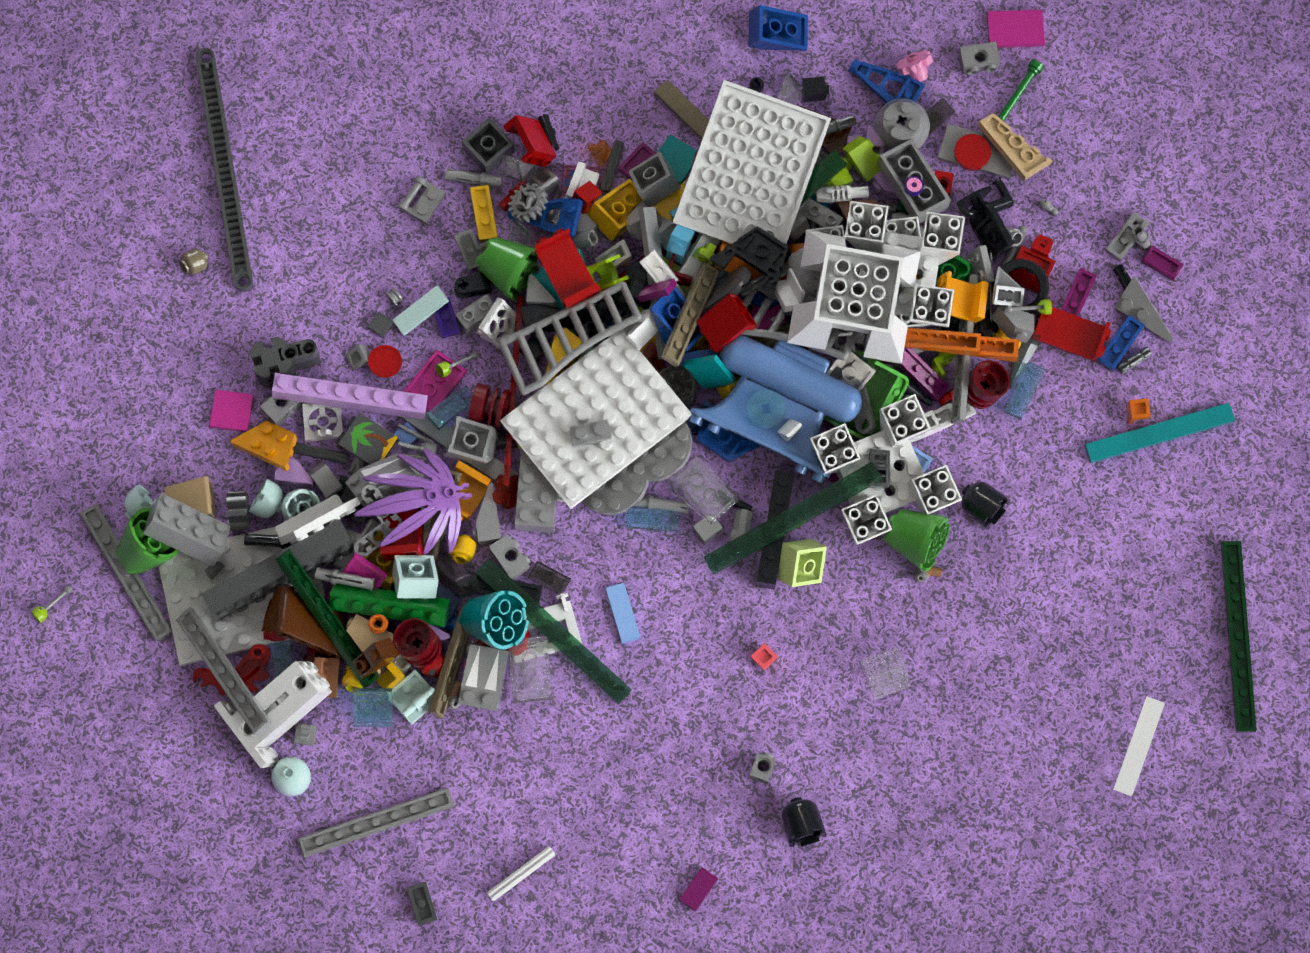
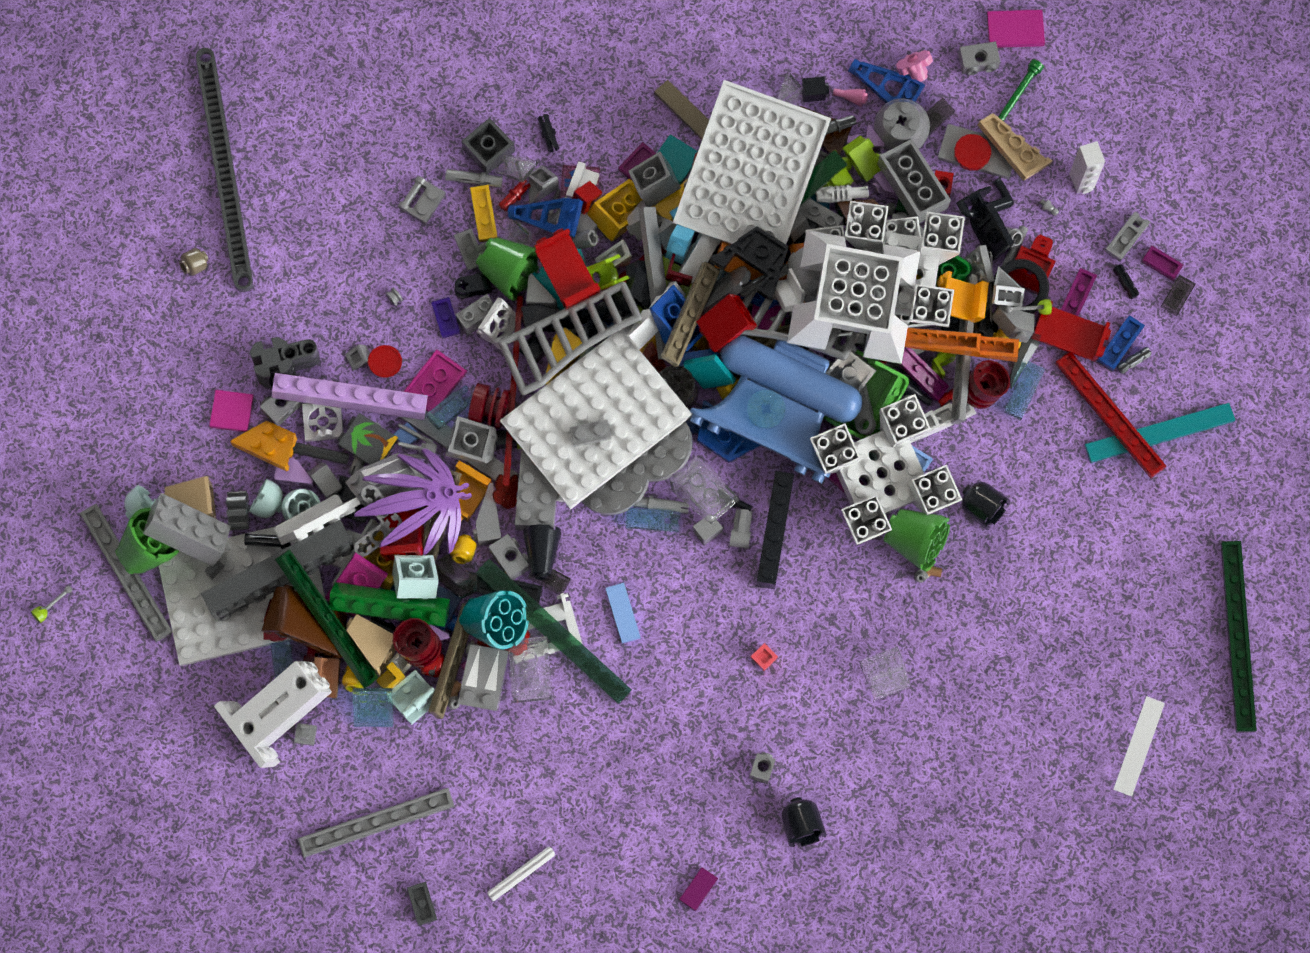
light grey tile [176,607,271,735] -> none
red animal [193,644,271,696] -> none
light aqua cylinder [271,757,311,796] -> none
light grey pin [315,567,375,591] -> none
reddish brown slope [352,638,399,678] -> none
dark grey tile [368,312,394,338] -> none
orange plate [368,614,388,634] -> none
light aqua tile [393,286,449,335] -> none
hinge [435,351,478,378] -> none
red panel [503,115,557,167] -> none
light grey gear [508,183,548,223] -> none
clear orange tile [587,139,611,166] -> none
dark grey axle [600,140,624,193] -> none
magenta tile [637,278,677,302] -> none
white plate [639,249,678,283] -> none
lime tile [692,243,716,265] -> none
clear green plate [704,461,883,575] -> none
blue slope [748,5,808,51] -> none
black hinge [749,77,764,92] -> none
white slope [777,419,802,441] -> none
yellowish green slope [777,539,827,587] -> none
dark grey slope [868,449,890,489] -> none
tile [904,176,924,196] -> none
light grey wing [1114,276,1173,343] -> none
orange panel [1126,398,1151,424] -> none
light grey pin [1132,224,1151,250] -> none
none -> black cone [523,524,561,580]
none -> bright pink cone [833,88,868,107]
none -> red tile [1055,353,1166,478]
none -> white brick [1069,141,1105,194]
none -> clear smoke plate [1161,274,1196,316]

